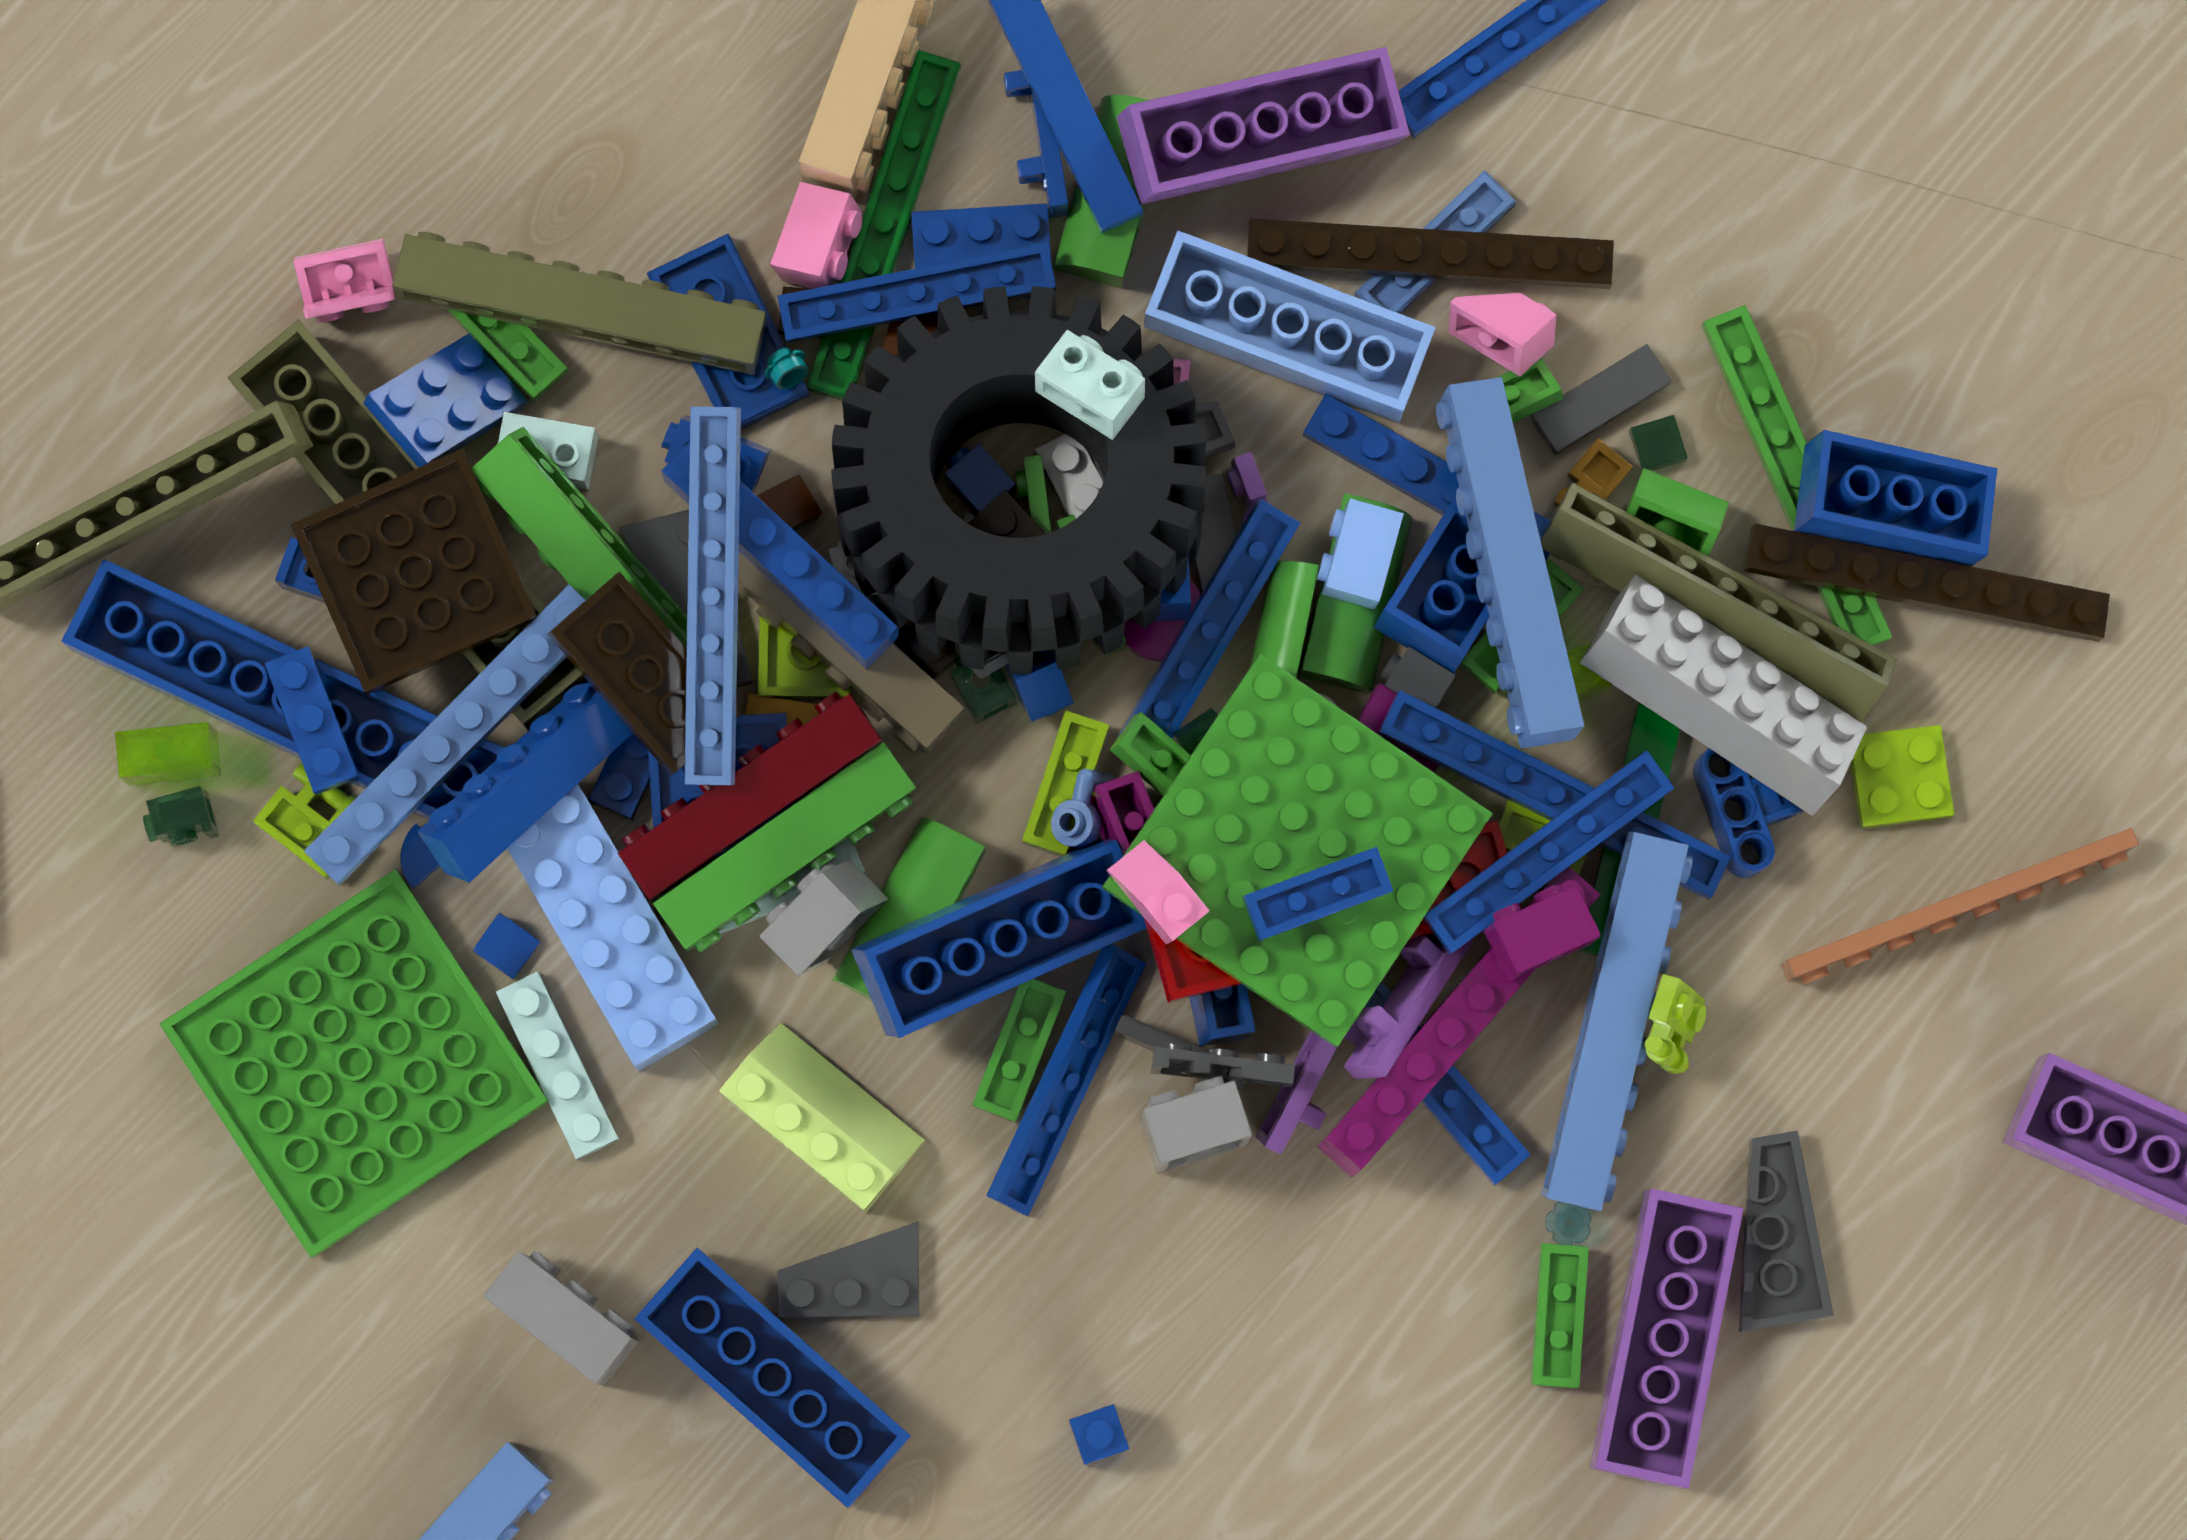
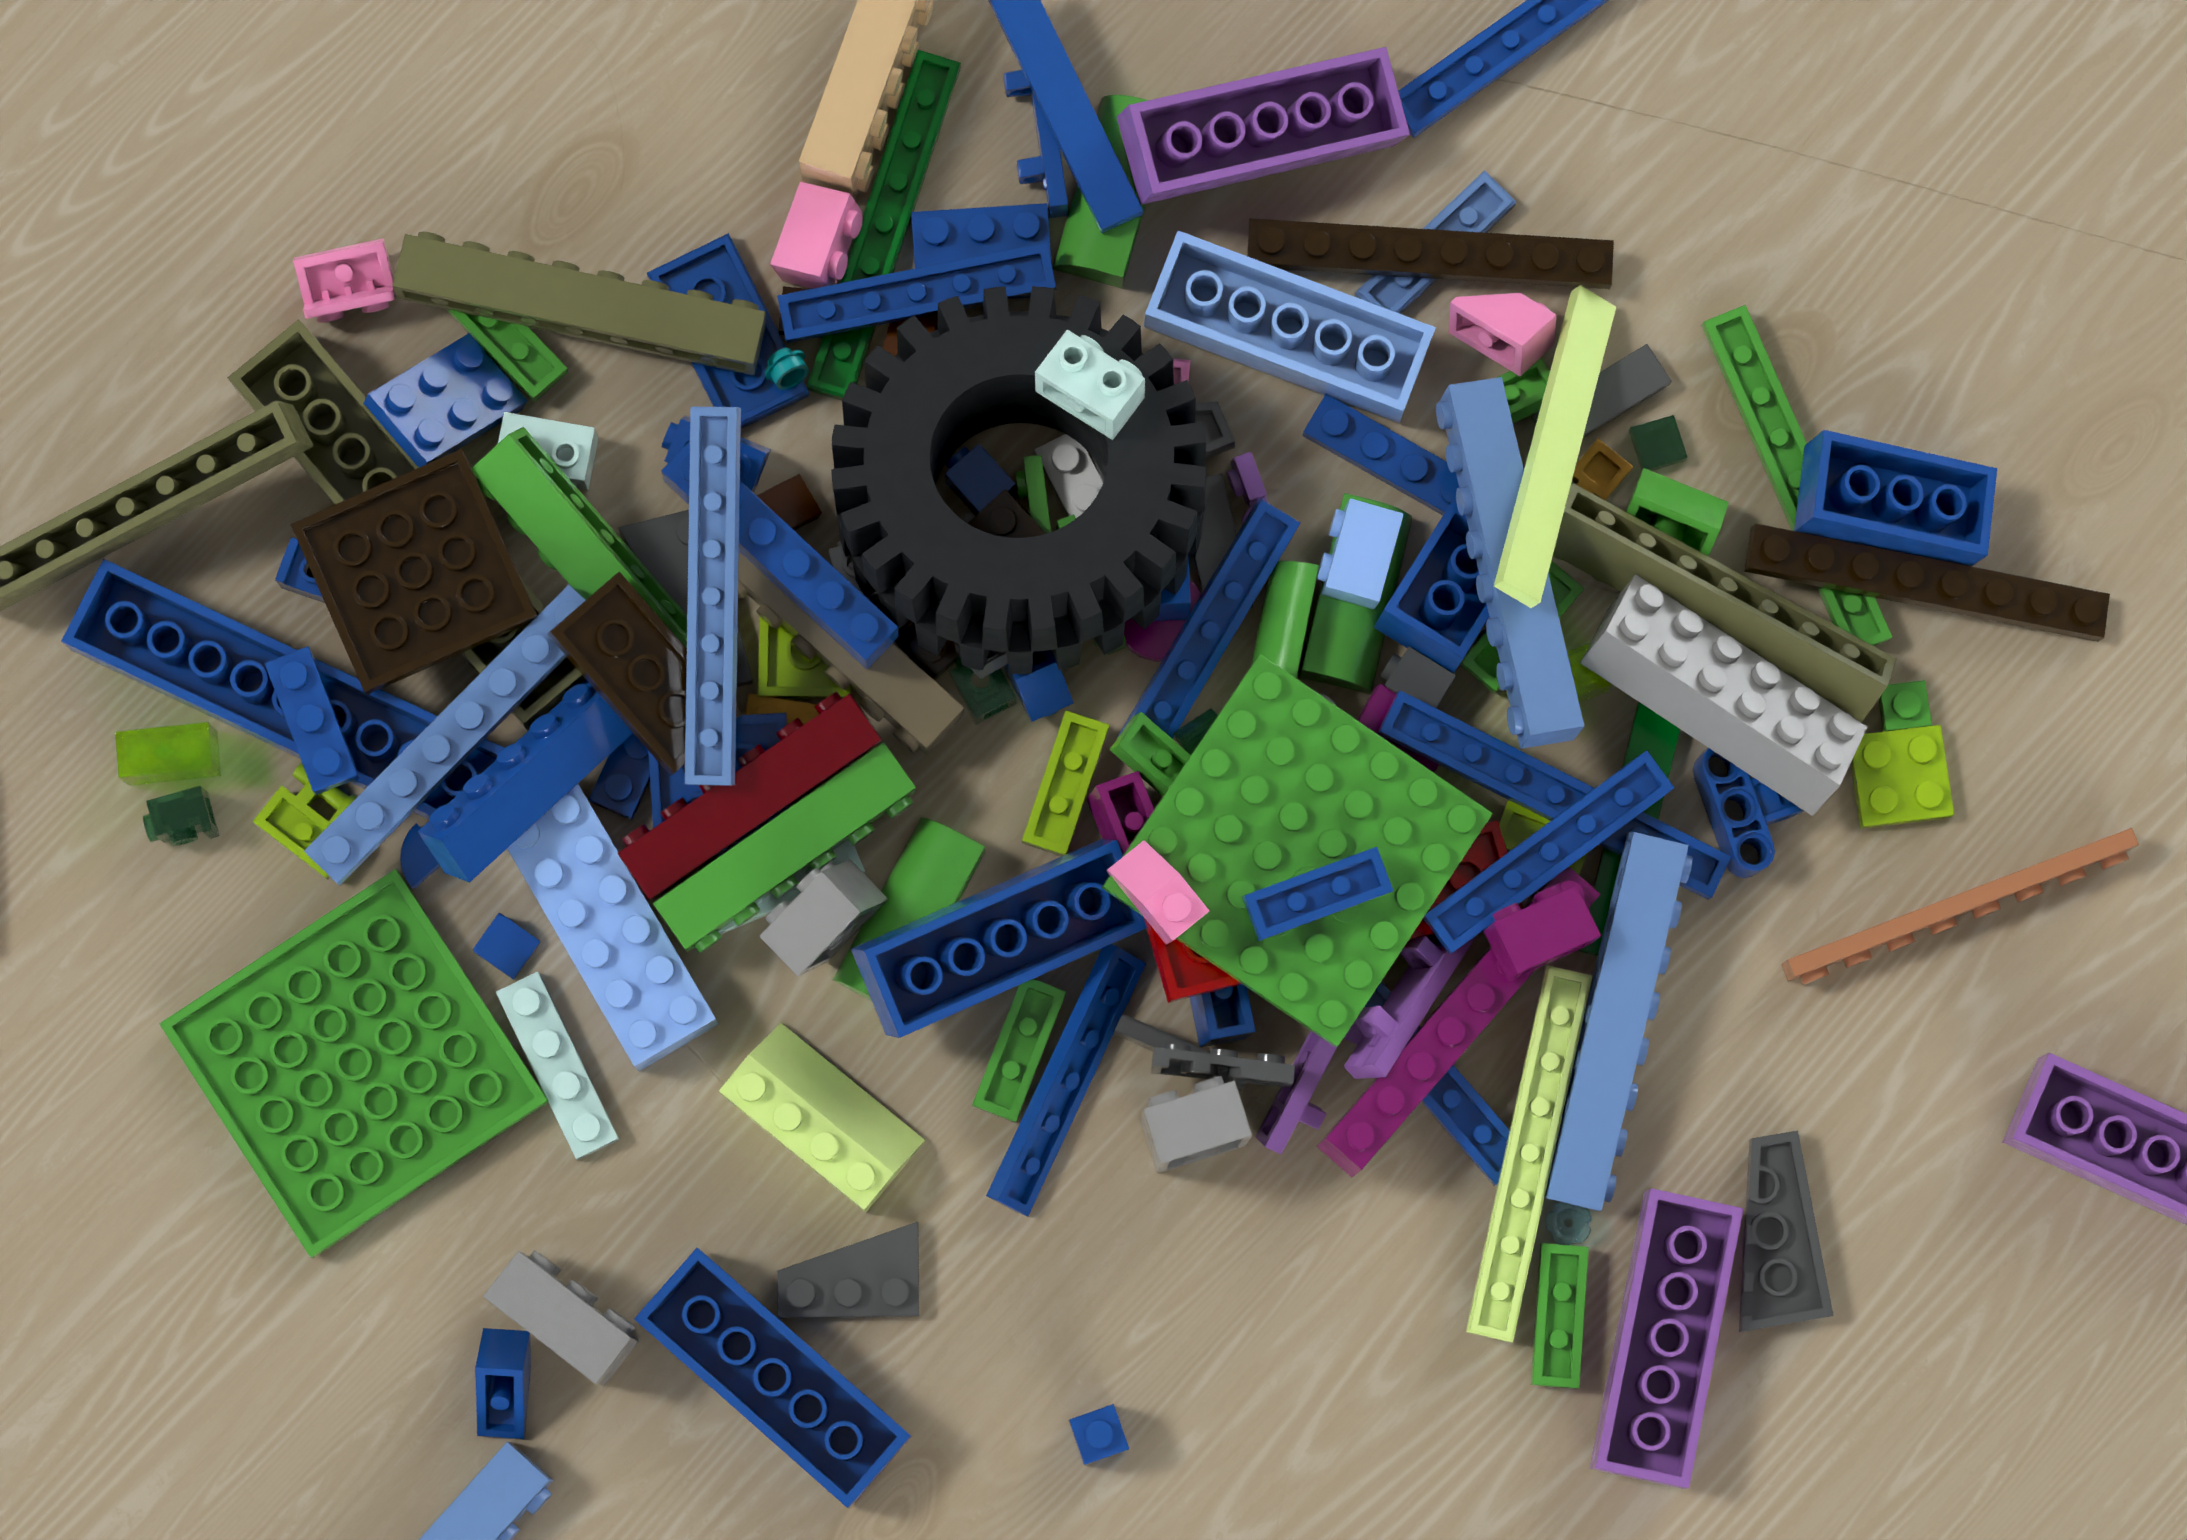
medium blue plate [1051,769,1115,847] -> none
lime plate [1645,974,1707,1074] -> none
none -> blue slope [475,1328,531,1439]
none -> yellowish green tile [1466,965,1592,1343]
none -> yellowish green tile [1494,285,1616,608]
none -> bright green plate [1878,680,1932,732]

